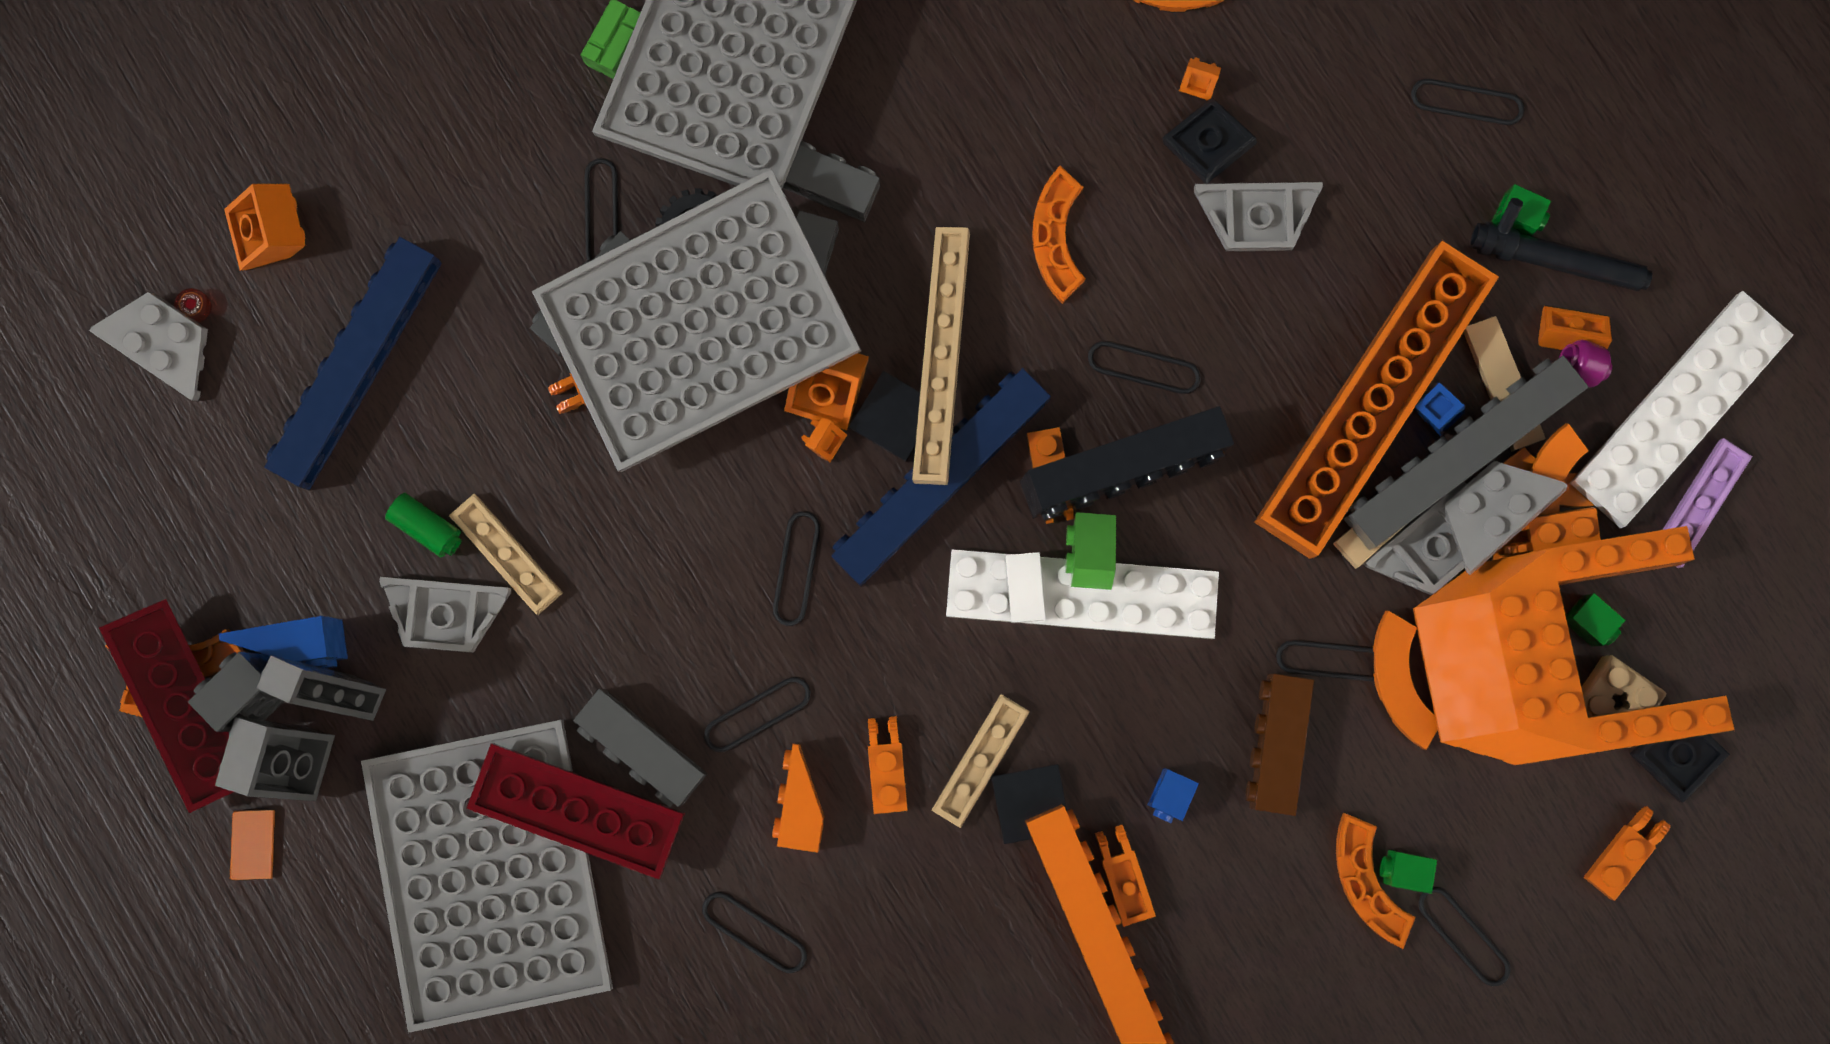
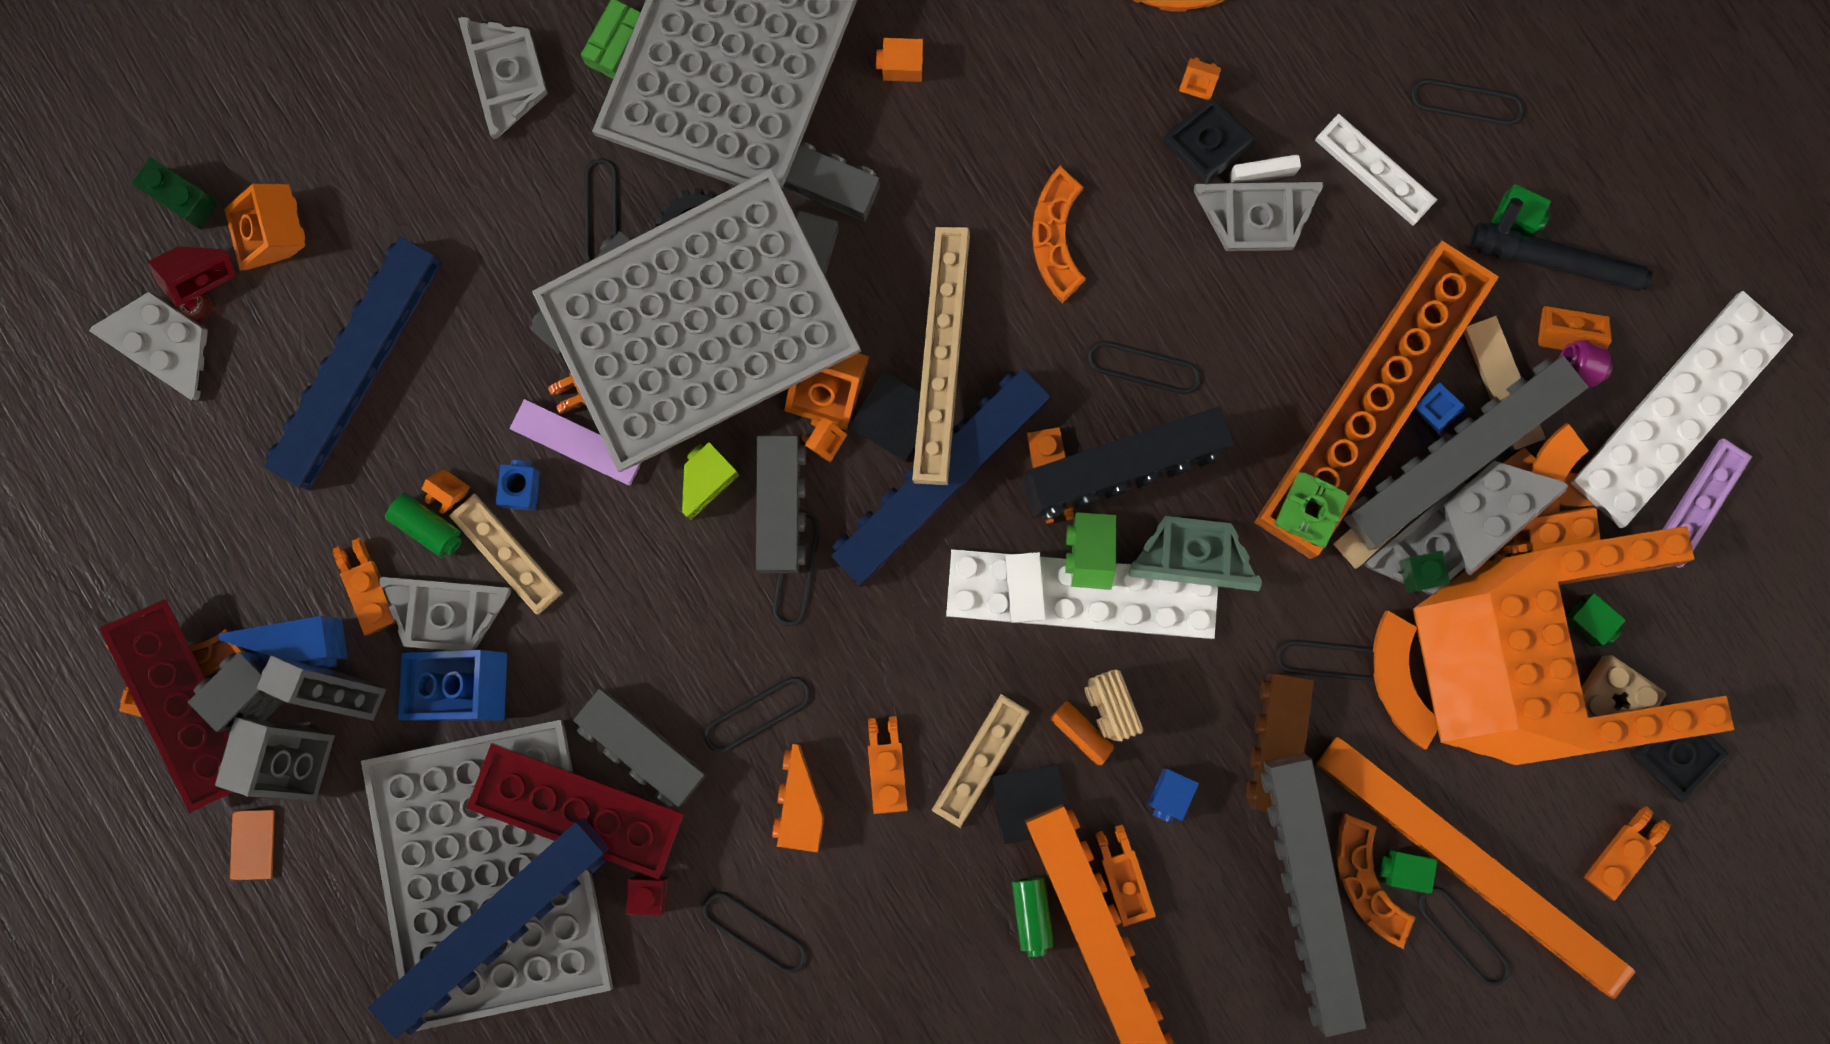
none -> dark green brick [131,157,219,229]
none -> dark red slope [148,246,236,307]
none -> orange hinge [332,537,397,636]
none -> dark blue brick [368,817,610,1039]
none -> blue slope [398,650,507,721]
none -> orange tile [422,468,470,514]
none -> light grey wing [458,17,548,139]
none -> blue brick [496,460,541,511]
none -> lavender tile [509,399,642,486]
none -> dark red brick [626,876,668,916]
none -> lime slope [682,442,740,520]
none -> dark grey brick [756,436,806,573]
none -> orange brick [876,38,923,82]
none -> green brick [1012,877,1054,957]
none -> orange slope [1050,701,1114,766]
none -> tan brick [1084,669,1143,742]
none -> sand green wing [1129,516,1262,591]
none -> white tile [1229,155,1301,183]
none -> dark grey brick [1261,753,1366,1037]
none -> bright green piece [1274,472,1349,549]
none -> white tile [1315,113,1438,226]
none -> orange beam [1316,737,1635,999]
none -> dark green brick [1399,551,1450,594]

